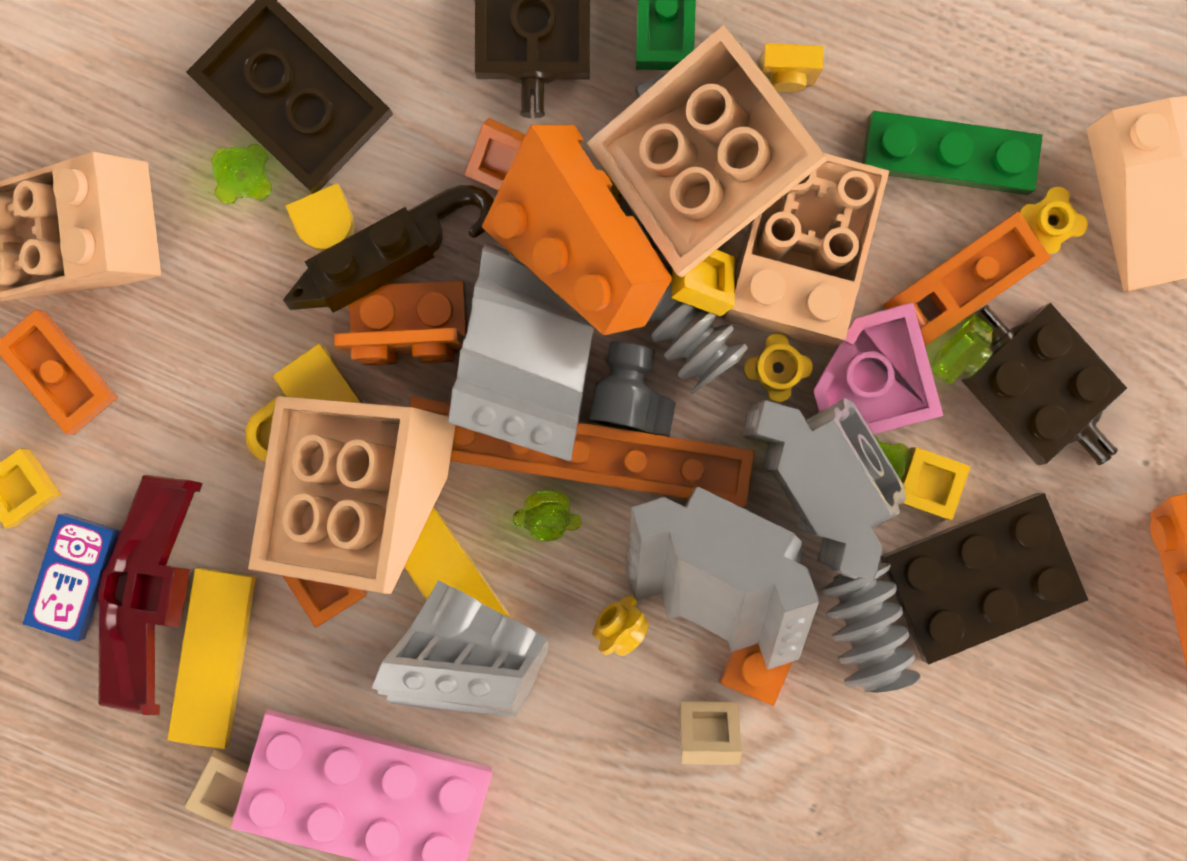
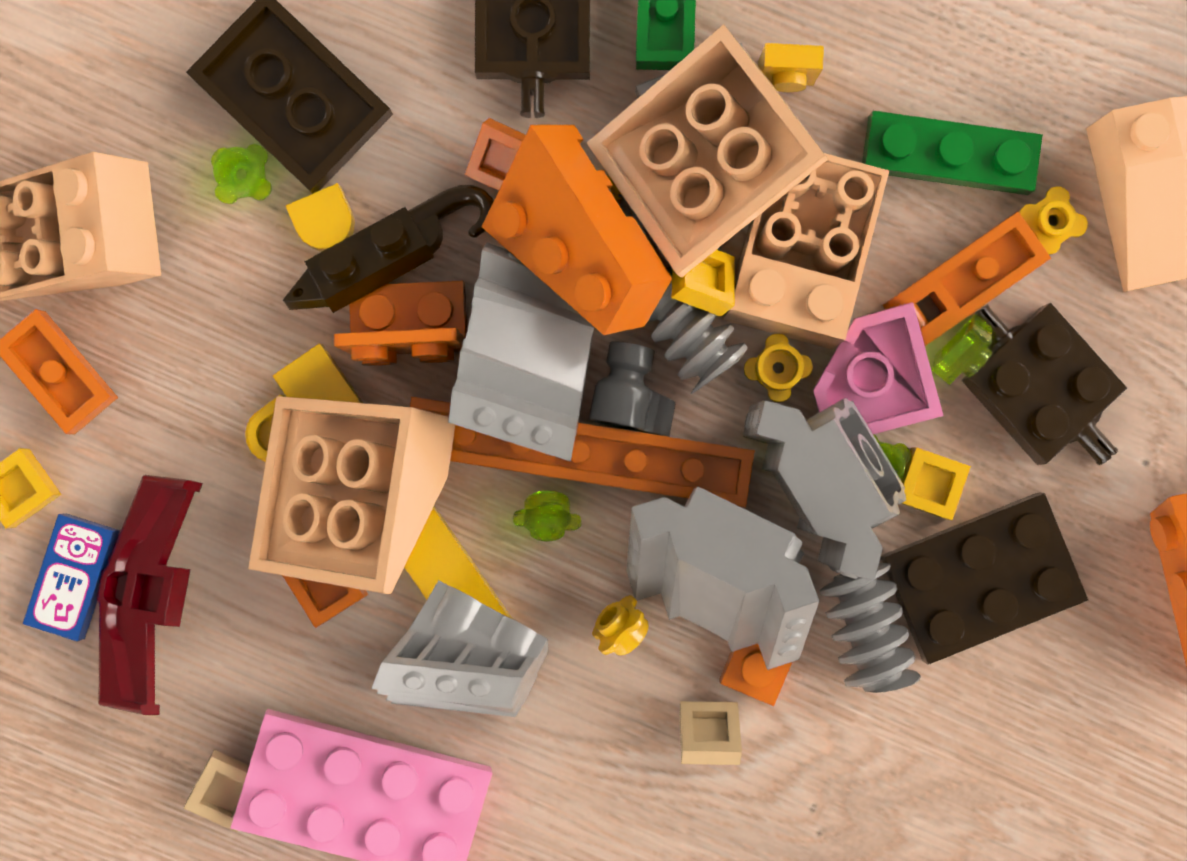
yellow tile [167,567,257,749] -> none

